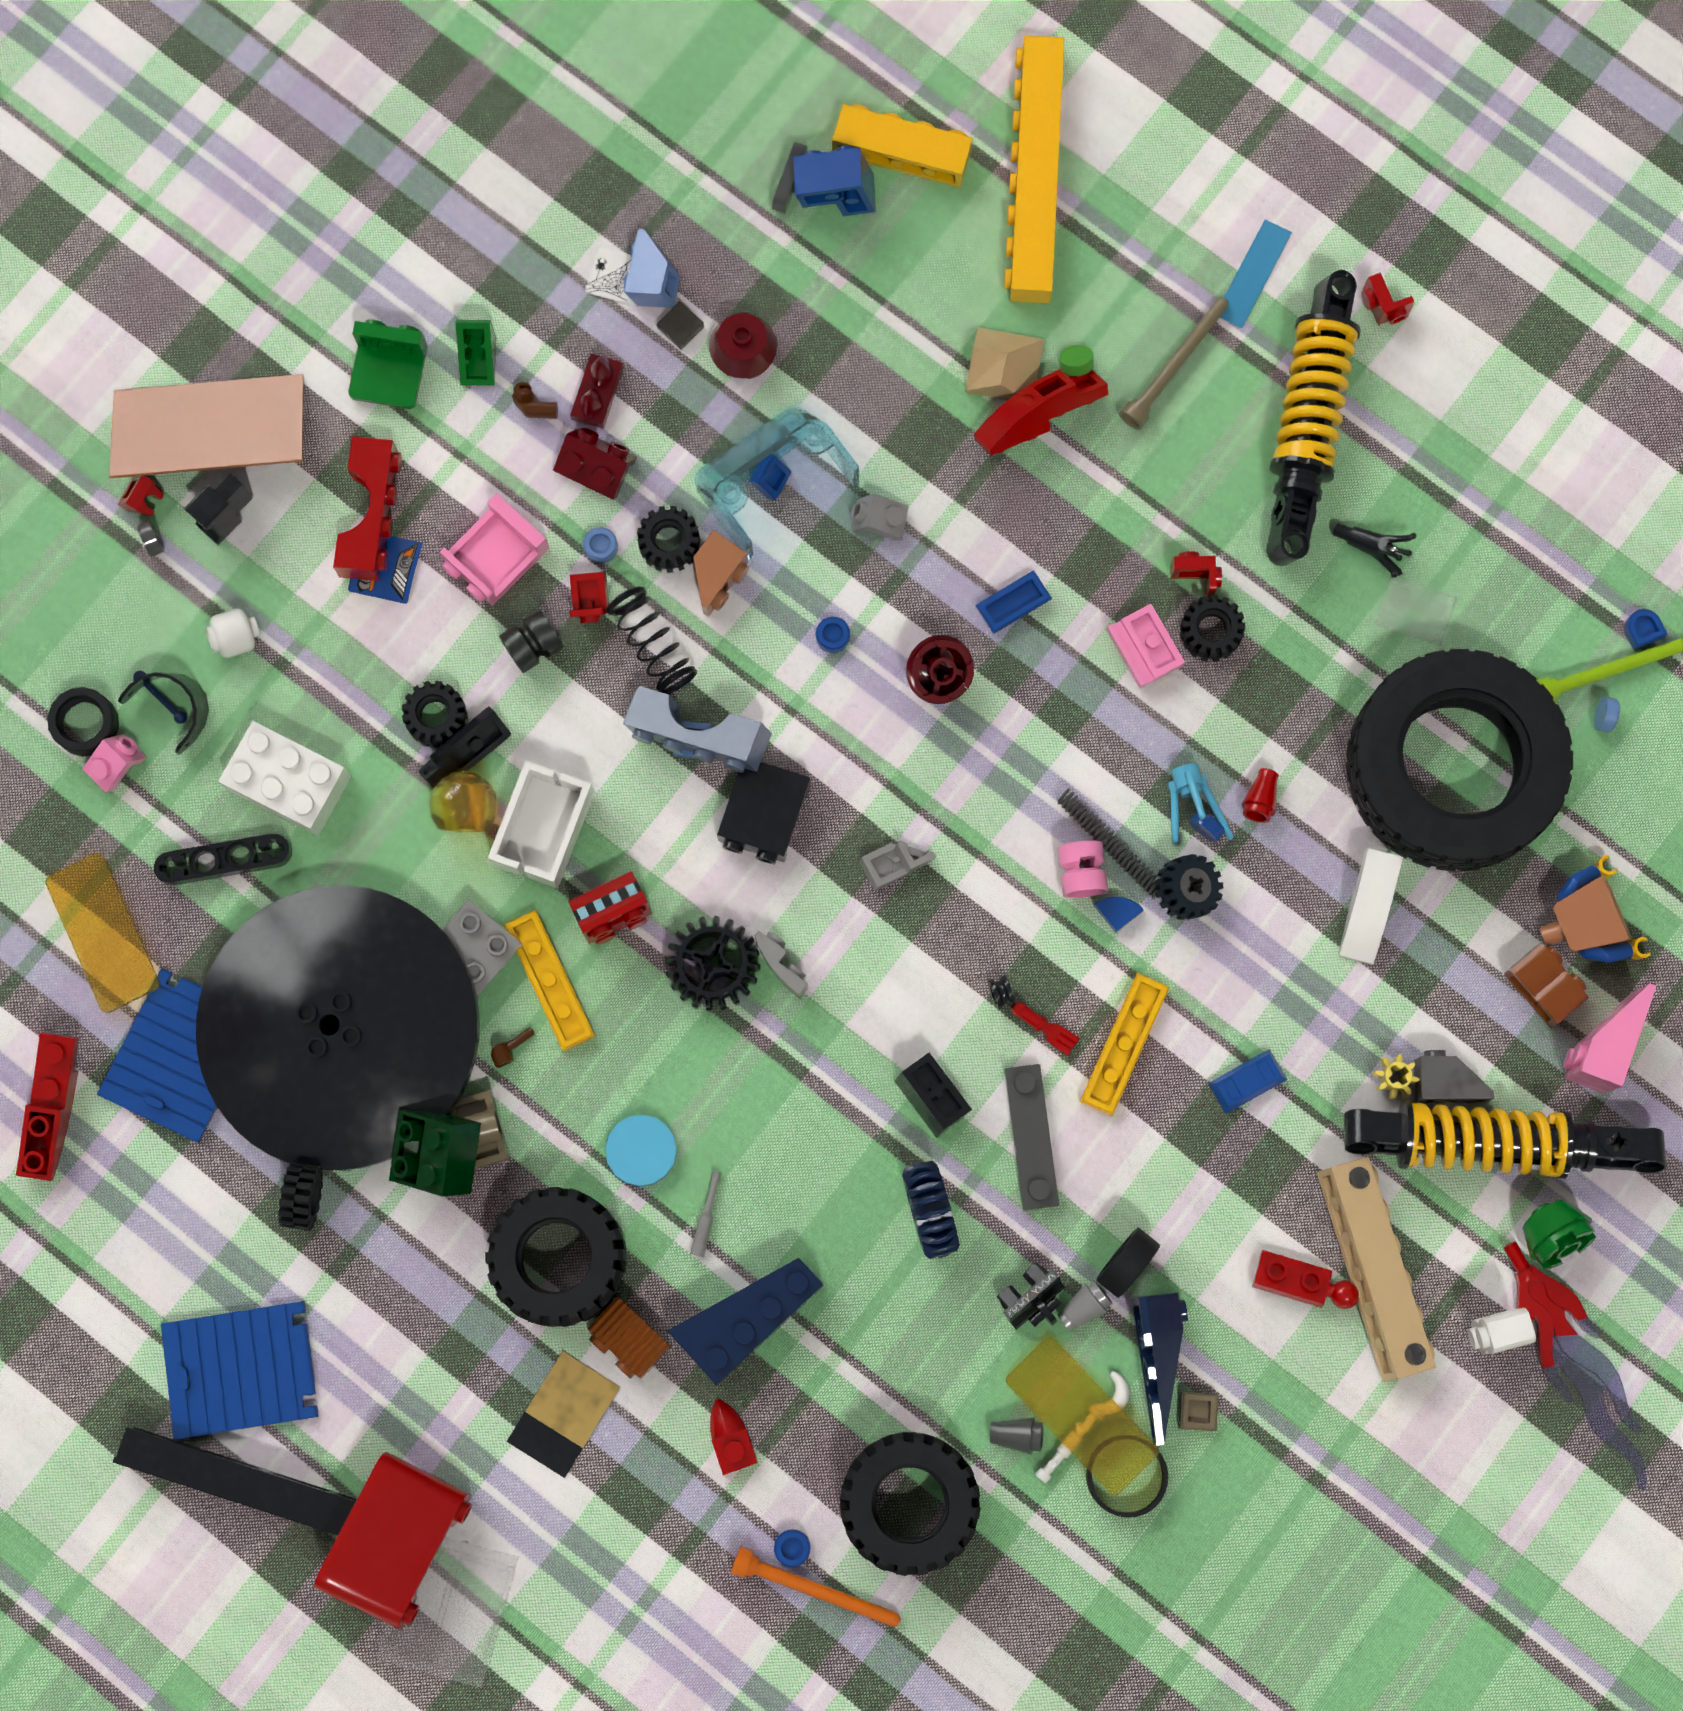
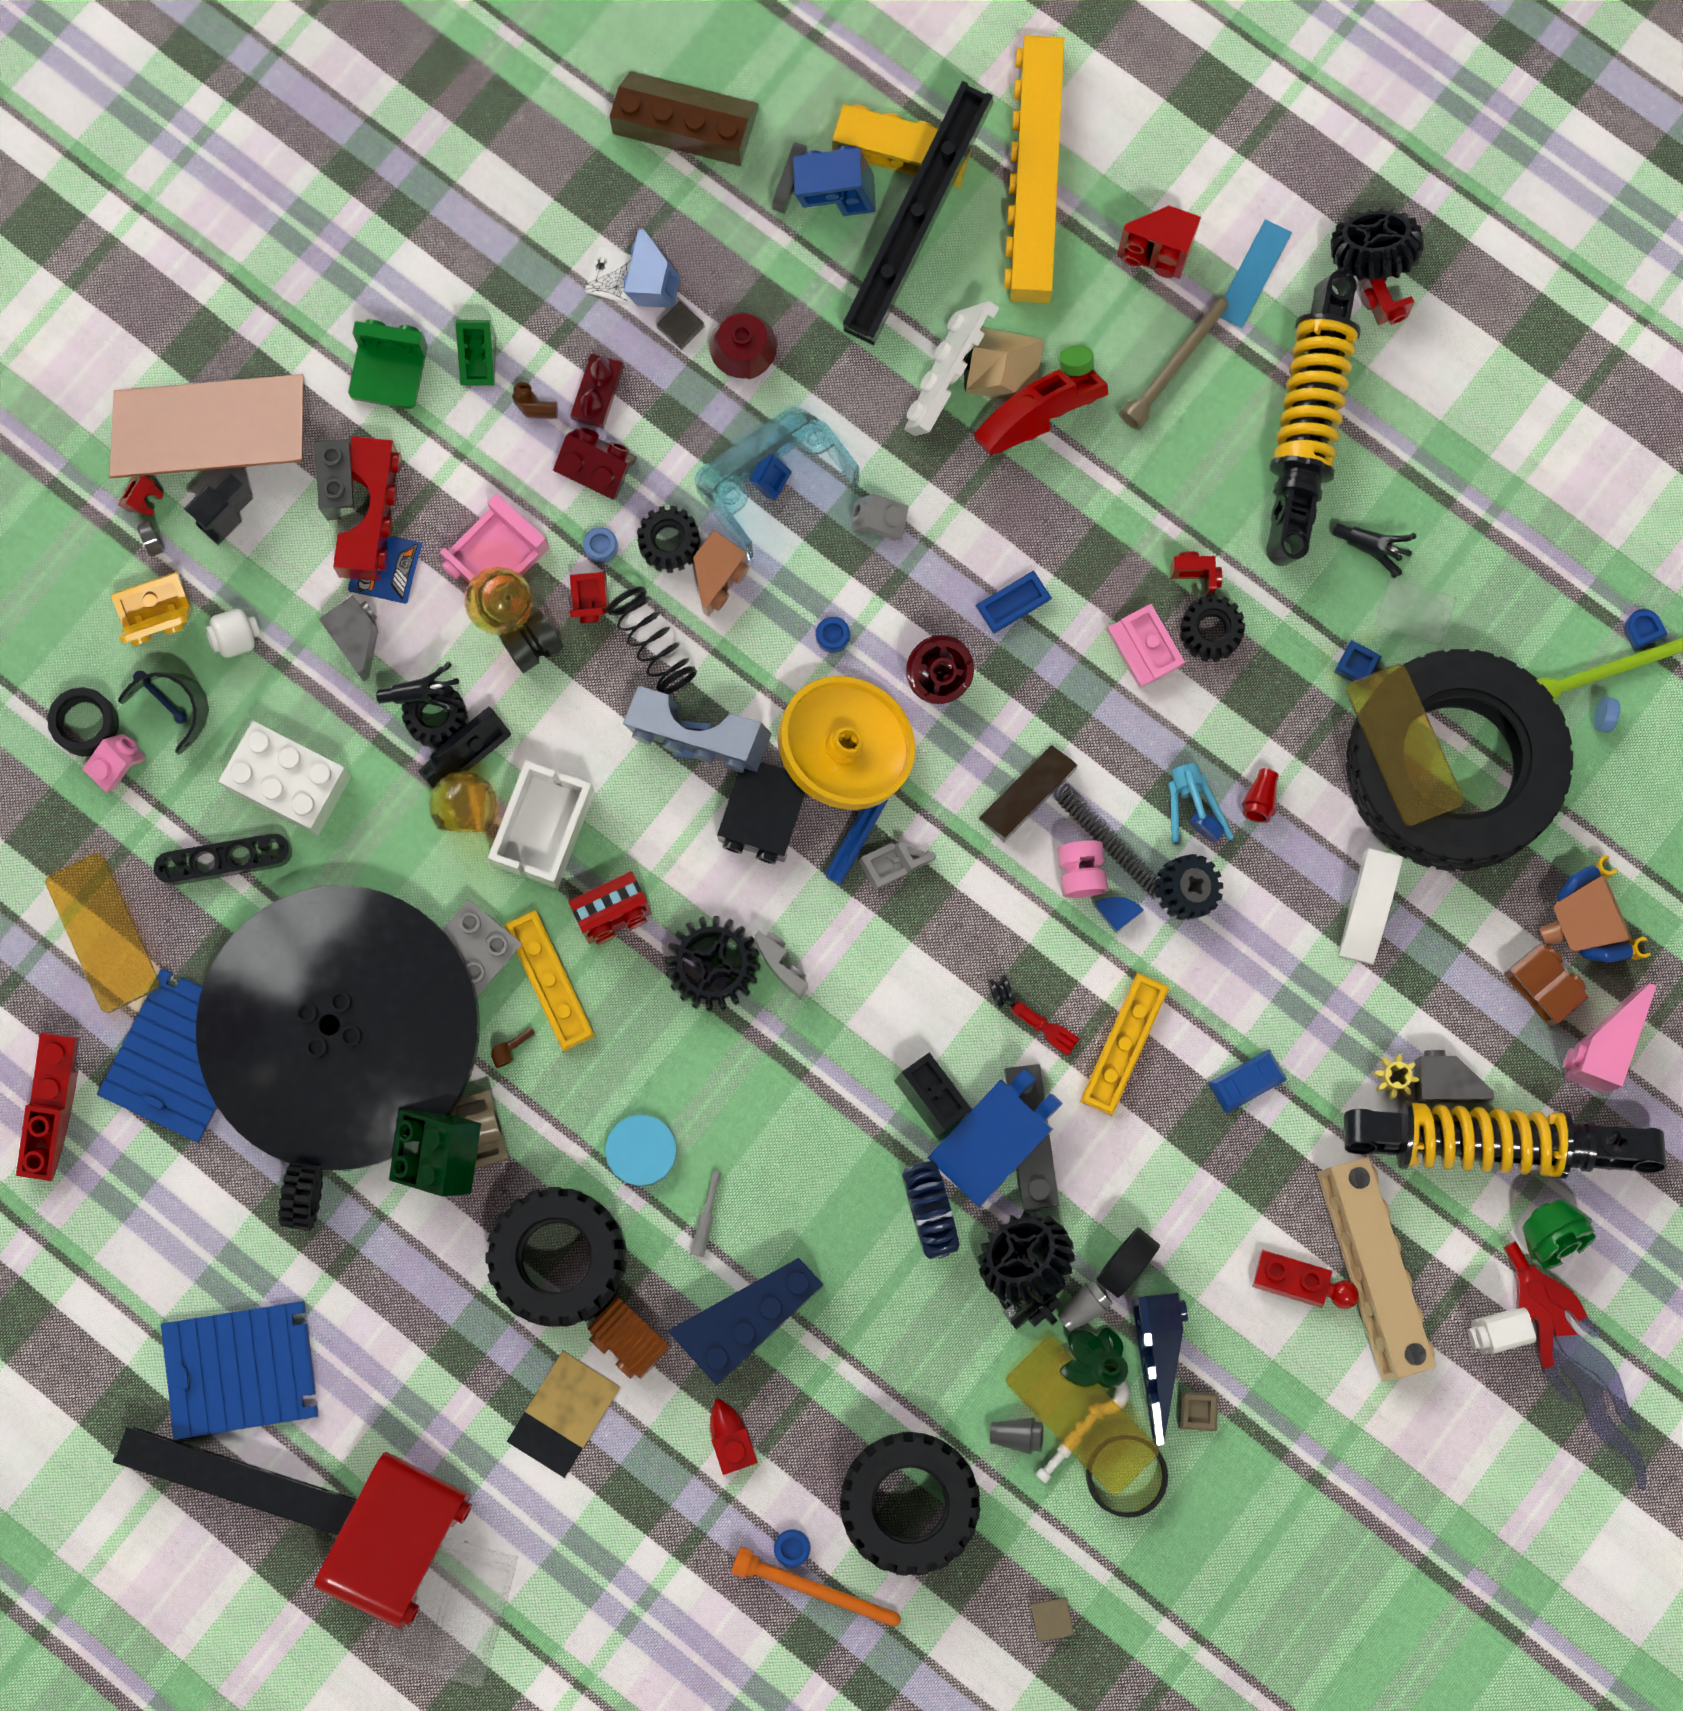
none -> yellow bracket [111,571,193,646]
none -> dark grey bracket [315,440,354,521]
none -> flat silver slope [319,595,378,682]
none -> black piece [376,662,460,712]
none -> clear yellow helmet [464,566,534,636]
none -> reddish brown slope [609,71,759,166]
none -> yellow dish [777,676,915,810]
none -> blue axle [826,800,888,885]
none -> black tile [843,81,994,346]
none -> white wing [904,301,999,436]
none -> blue tile [927,1069,1063,1207]
none -> black gear [977,1211,1076,1307]
none -> dark brown slope [979,745,1078,843]
none -> dark tan tile [1030,1597,1074,1642]
none -> dark green plate [1060,1327,1128,1388]
none -> red slope [1117,205,1201,279]
none -> black gear [1331,208,1424,282]
none -> blue tile [1334,640,1382,688]
none -> clear yellow piece [1346,664,1464,826]

